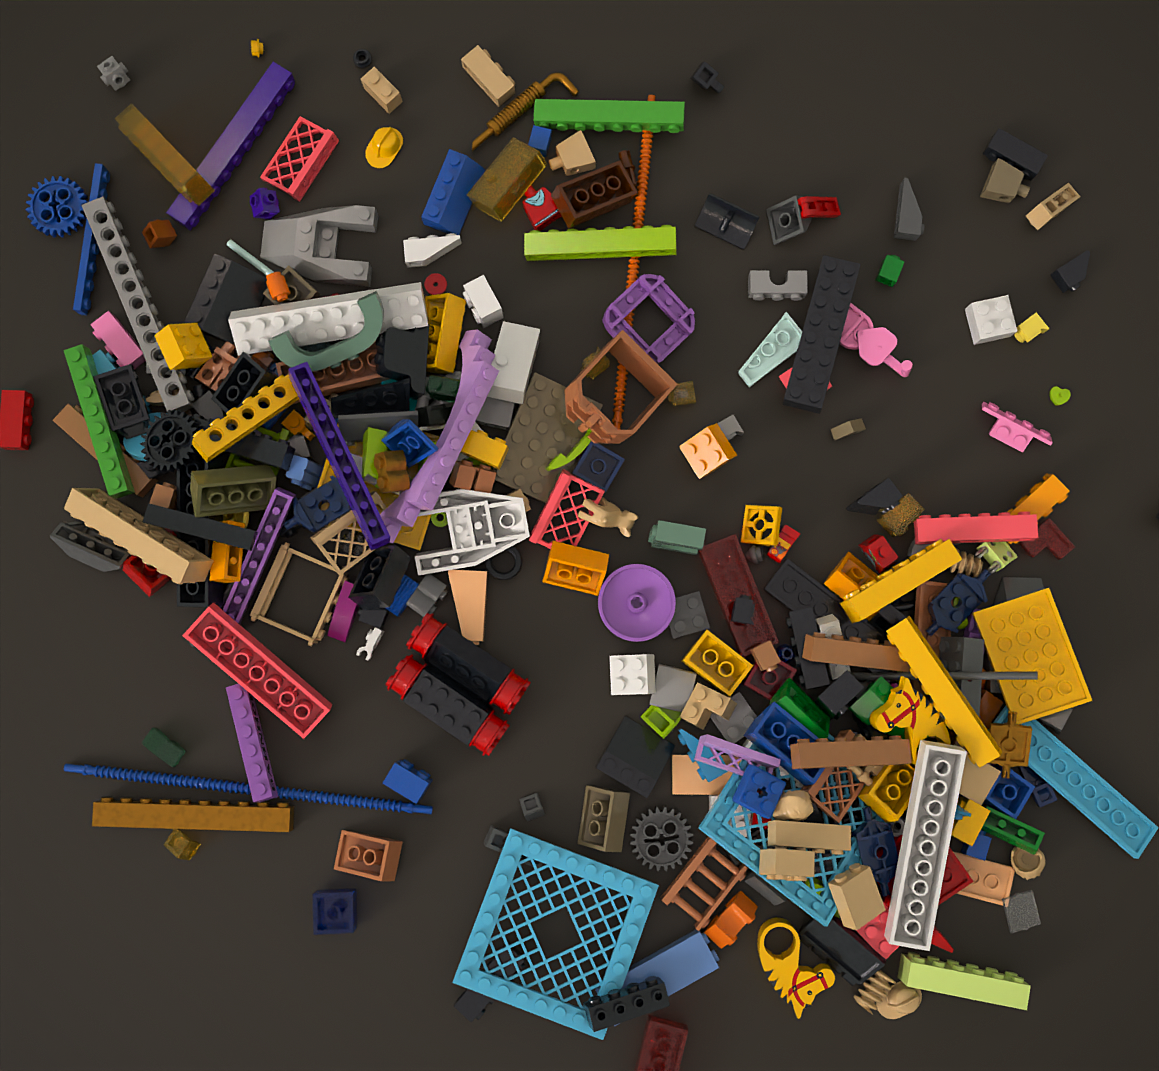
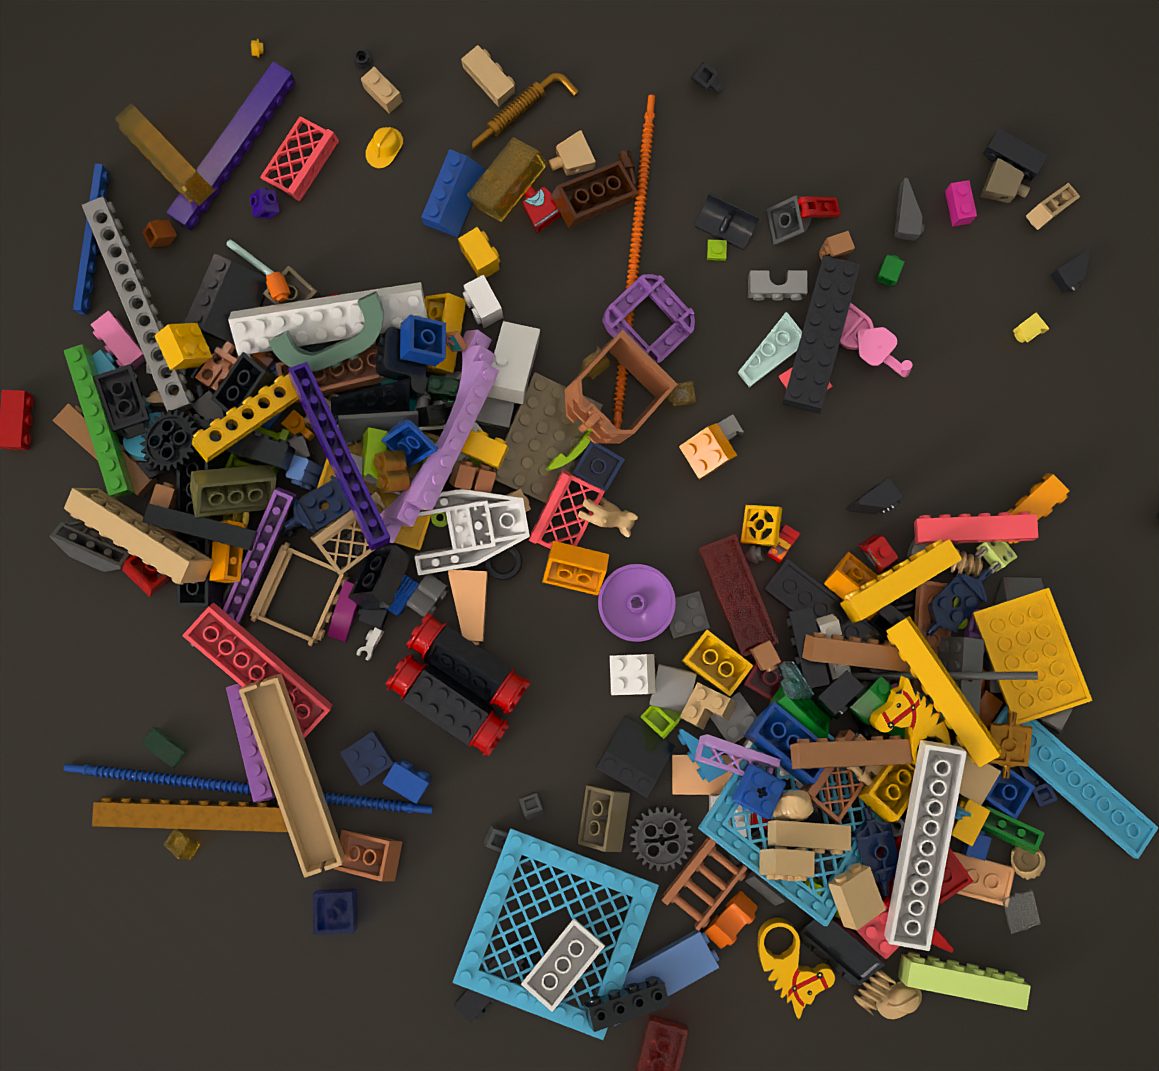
blue gear [26,176,88,238] -> none
light grey brick [97,56,130,91] -> none
light grey wedge [260,205,378,287] -> none
white slope [403,233,462,268] -> none
red wheel [424,273,447,295] -> none
lime brick [524,225,677,261] -> none
blue brick [528,125,552,158] -> none
bright green brick [533,99,685,133] -> none
sand green arch [648,520,706,555] -> none
black window [730,595,755,625] -> none
clear blue cone [776,644,795,663] -> none
dark tan piece [830,418,866,440] -> none
clear yellow brick [877,493,925,537] -> none
white brick [965,295,1017,345] -> none
bright pink bracket [982,402,1053,452] -> none
clear red plate [1019,518,1075,560] -> none
lime piece [1049,386,1071,405] -> none
none -> tan piece [239,673,345,878]
none -> dark blue brick [340,730,396,786]
none -> blue brick [400,314,446,366]
none -> tile [446,331,467,352]
none -> yellow piece [458,227,500,278]
none -> white brick [521,918,605,1012]
none -> lime plate [707,240,727,261]
none -> clear light blue plate [779,661,814,699]
none -> medium nougat brick [819,231,855,261]
none -> dark pink piece [945,180,977,227]

